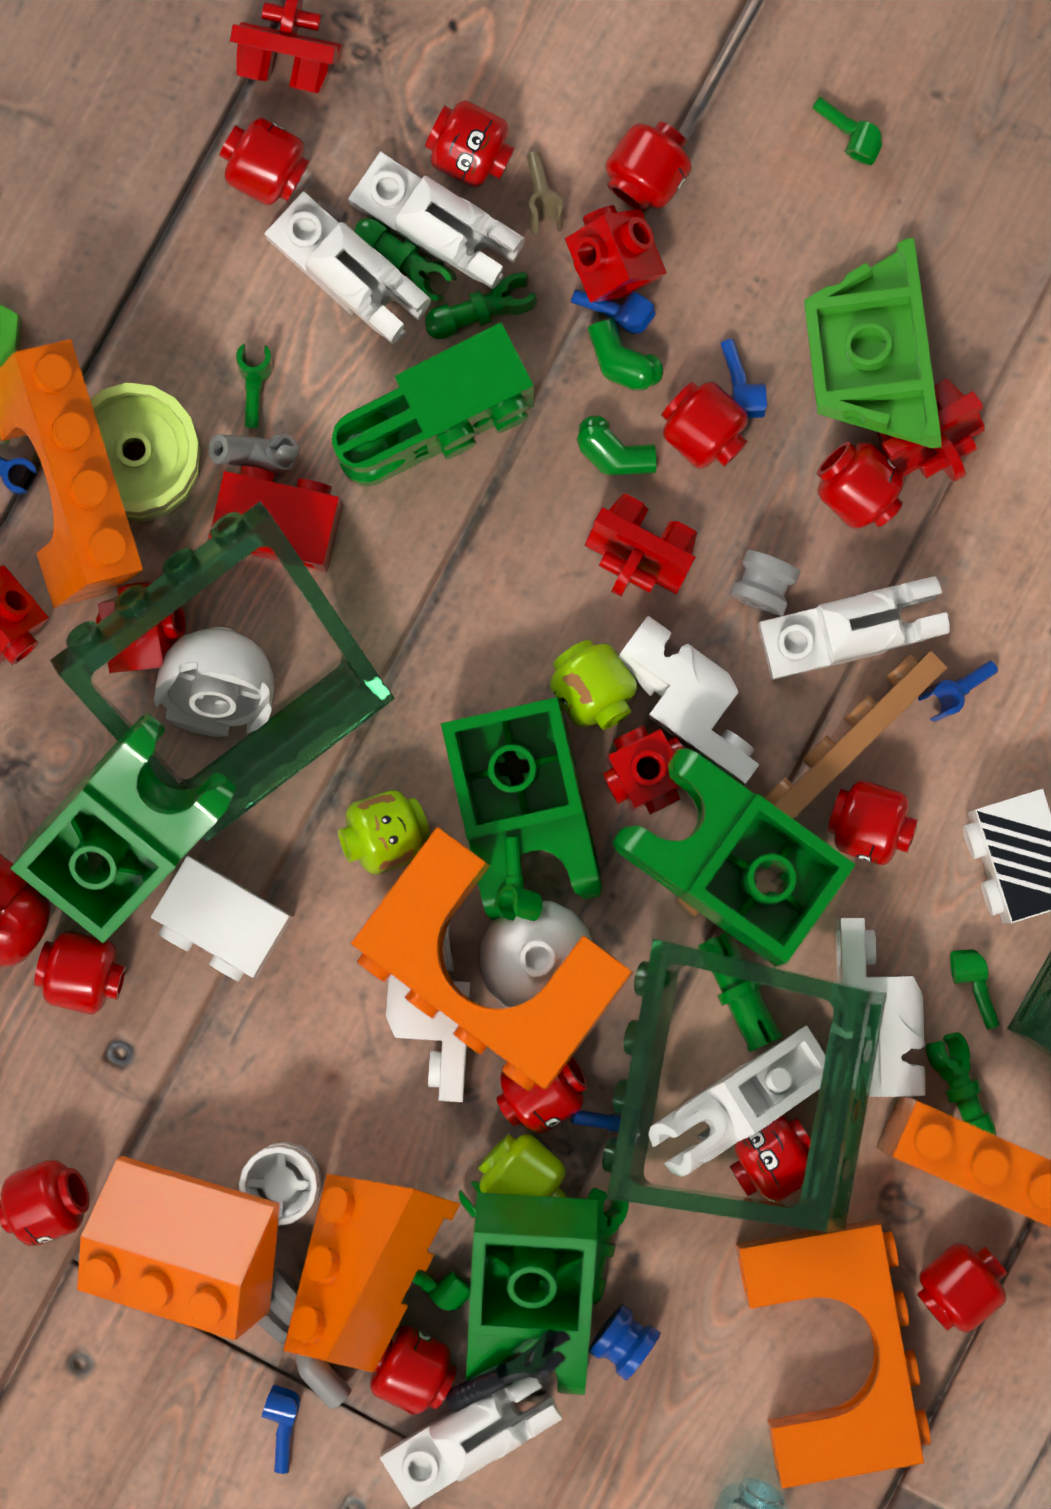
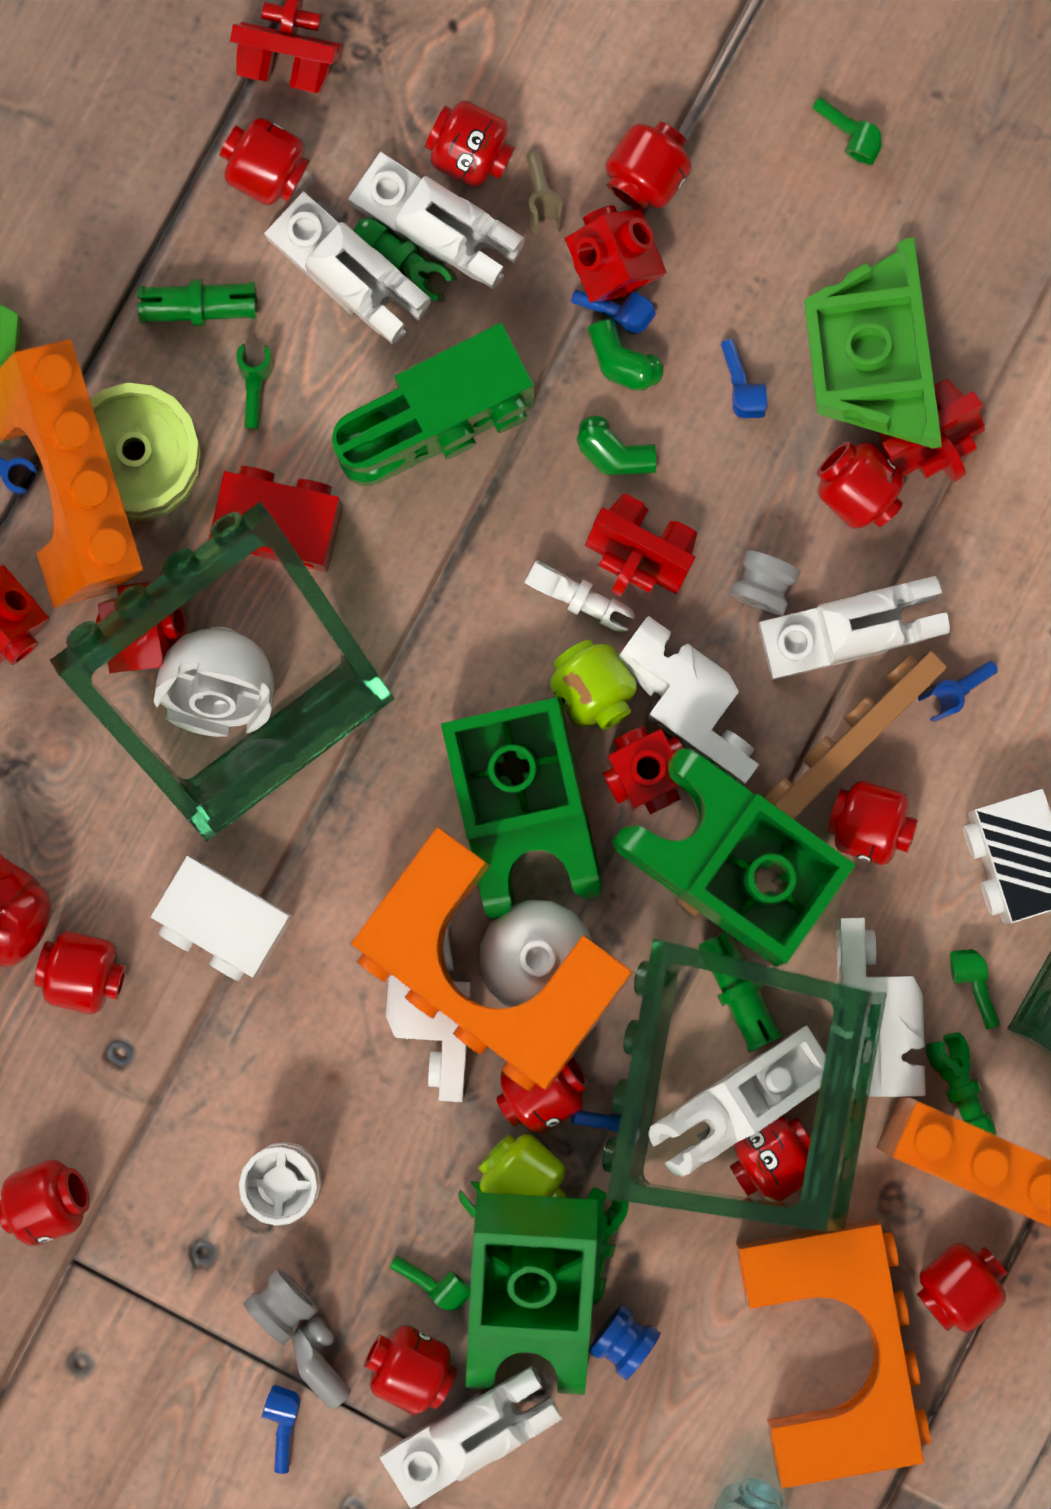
green brick [10,713,238,943] -> none
orange slope [77,1156,280,1341] -> none
light grey arm [208,433,300,475] -> none
orange wedge [283,1173,460,1373] -> none
lime head [338,789,430,875] -> none
green piece [424,272,538,339] -> none
black piece [446,1329,570,1411] -> none
green hand [494,837,542,921] -> none
red head [661,381,748,469] -> none
none -> green pin [137,279,257,326]
none -> white piece [524,560,635,633]

